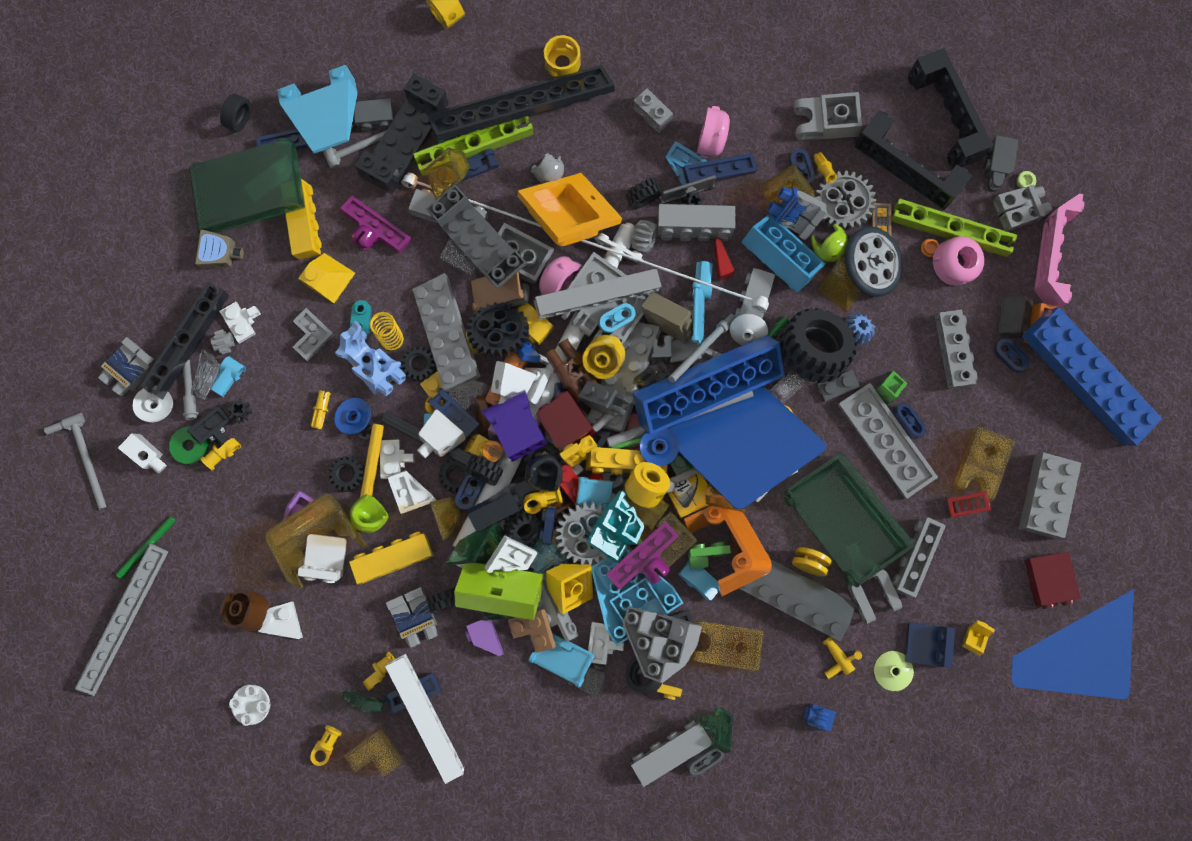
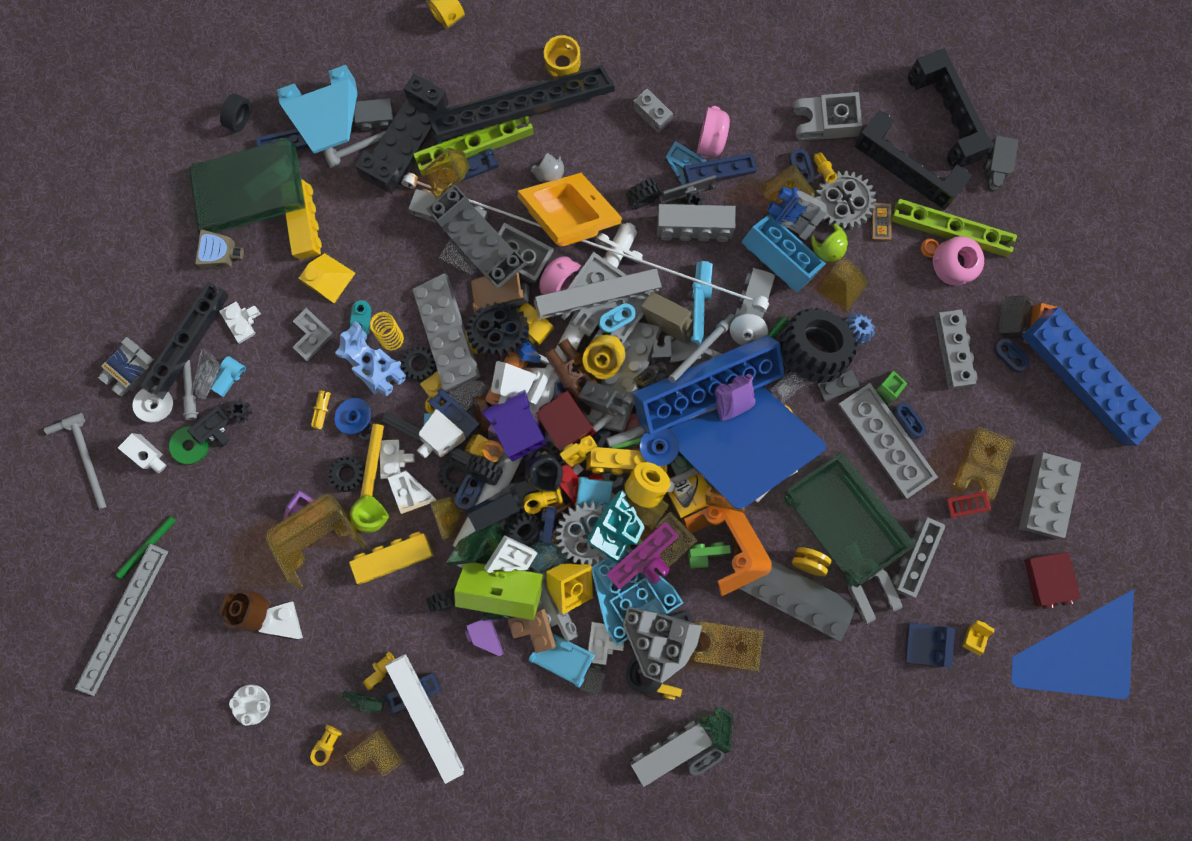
yellow connector [200,438,241,471] -> none
light grey gear [211,329,235,354] -> none
white bracket [298,534,347,583] -> none
magenta plate [340,196,411,254] -> none
hips [386,587,438,648] -> none
light grey gear [631,220,657,252] -> none
medium azure slope [678,560,719,601] -> none
red slope [714,238,734,281] -> none
blue brick [803,703,836,732] -> none
yellow piece [822,637,862,679] -> none
wedge [845,226,902,297] -> none
yellowish green dish [874,651,914,691] -> none
light grey hips [992,184,1052,232] -> none
yellowish green tile [1016,171,1036,188] -> none
bright pink slope [1034,194,1084,308] -> none
none -> medium lavender slope [715,374,755,421]

